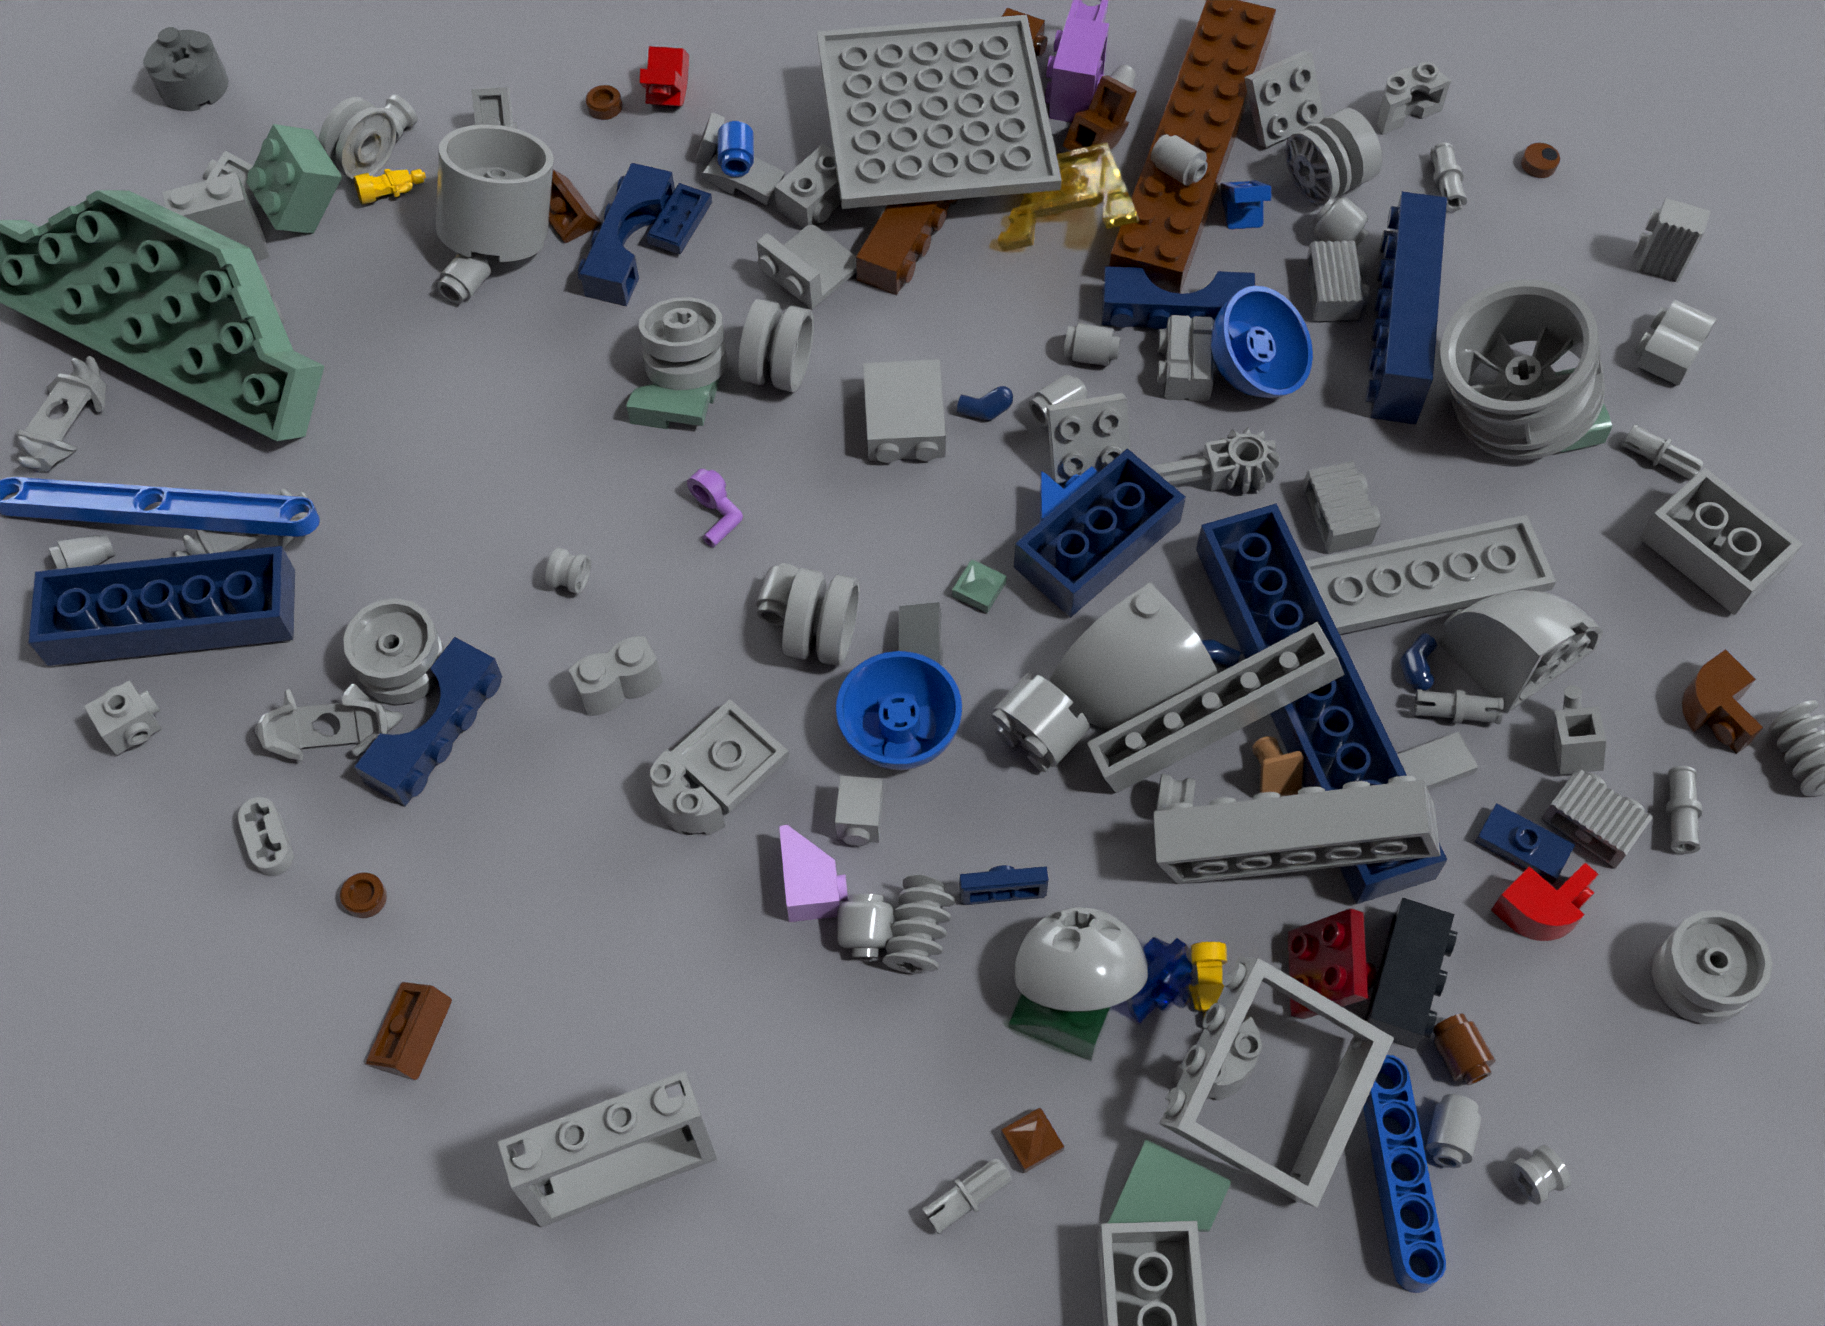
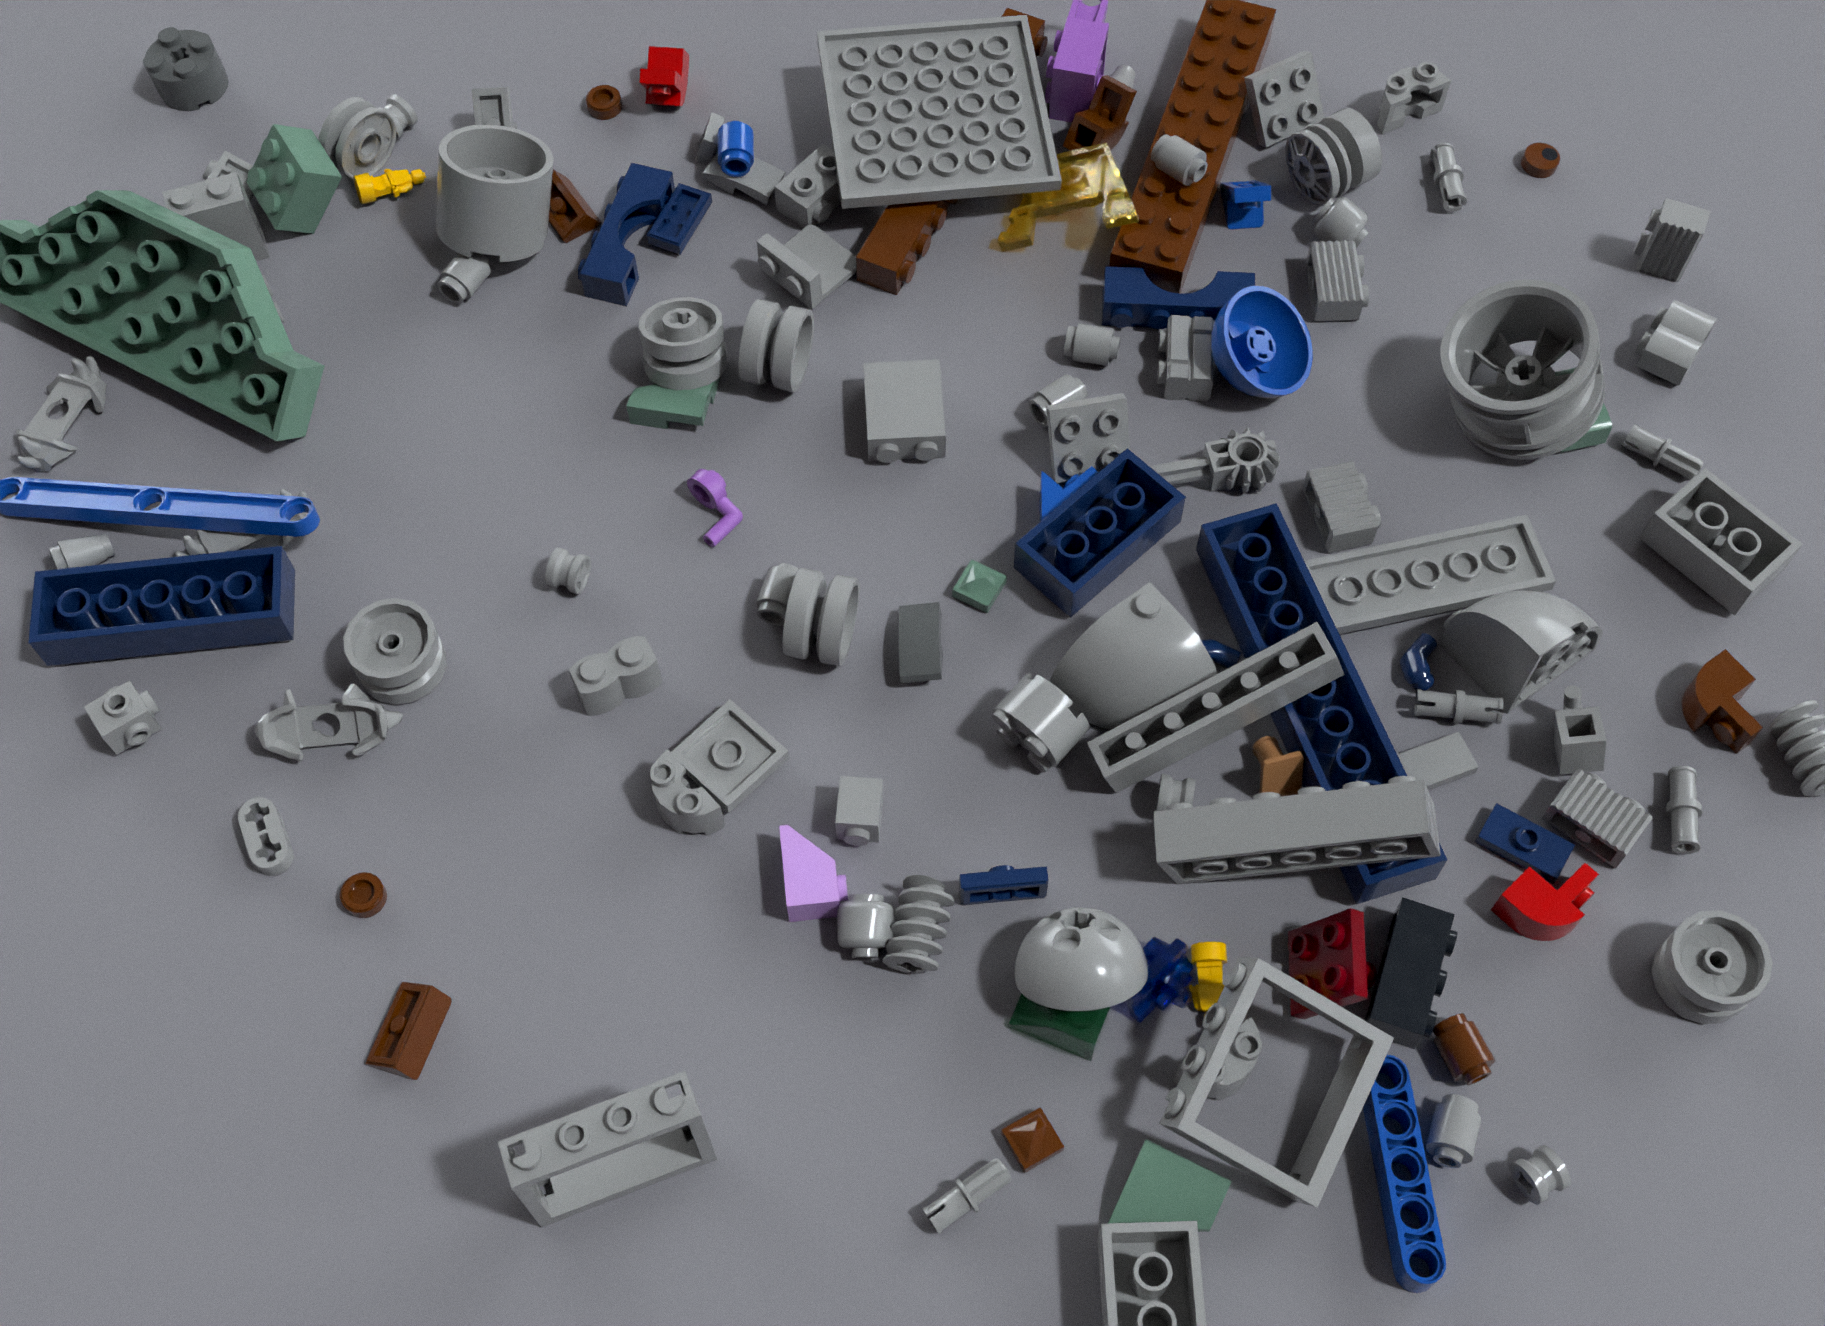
dark blue arch [354,637,502,807] -> none
blue piece [836,651,962,770] -> none
dark blue arm [957,386,1013,420] -> none
dark blue brick [1365,191,1447,425] -> none

